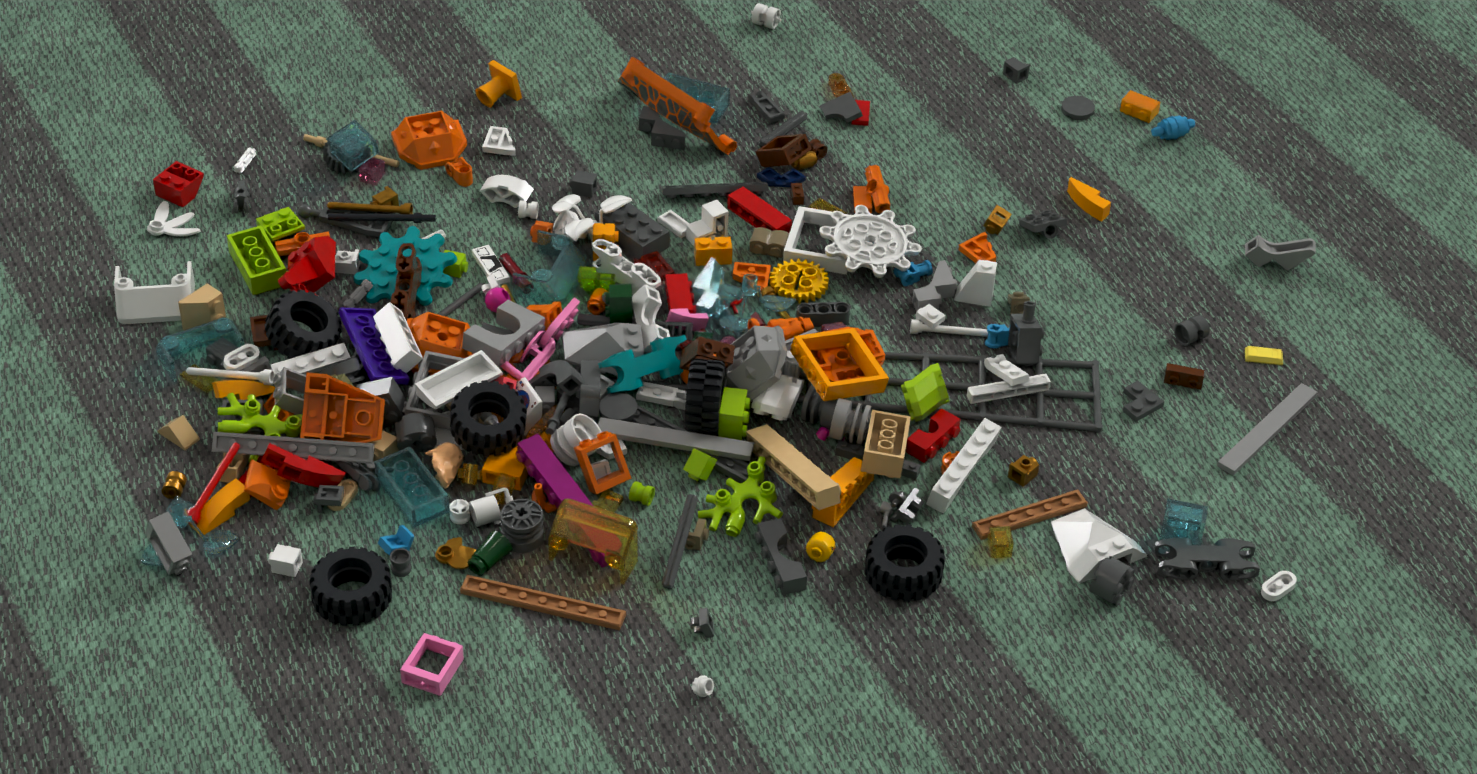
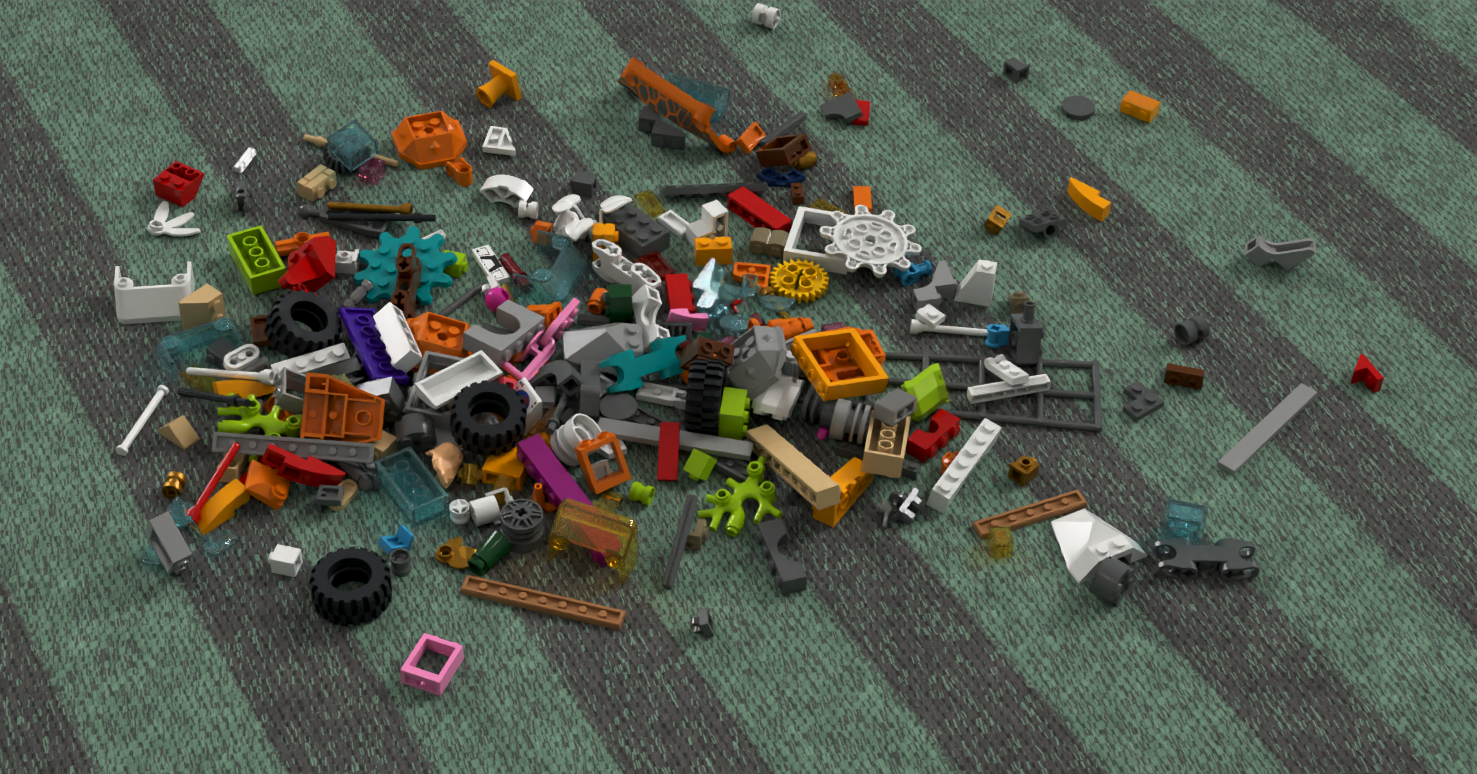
lime slope [256,207,305,243] -> none
pearl gold brick [370,186,399,206] -> none
clear neon green plate [577,266,617,292] -> none
white plate [691,675,714,697] -> none
dark grey hinge [748,91,785,123] -> none
dark grey beam [796,302,850,327] -> none
yellow head [806,532,835,562] -> none
reddish brown wheel [809,139,828,160] -> none
orange piece [865,165,890,214] -> none
black tyre [865,524,945,602] -> none
orange wing [958,232,996,264] -> none
dark azure piece [1151,115,1195,140] -> none
light yellow tile [1245,346,1283,365] -> none
white plate [1261,571,1297,601] -> none
none -> white bar [116,385,169,456]
none -> black bar [178,388,251,407]
none -> tan brick [296,164,337,202]
none -> clear yellow tile [634,190,665,217]
none -> red tile [657,422,680,482]
none -> orange tile [736,121,766,154]
none -> light grey brick [874,388,917,427]
none -> red slope [1350,354,1384,393]

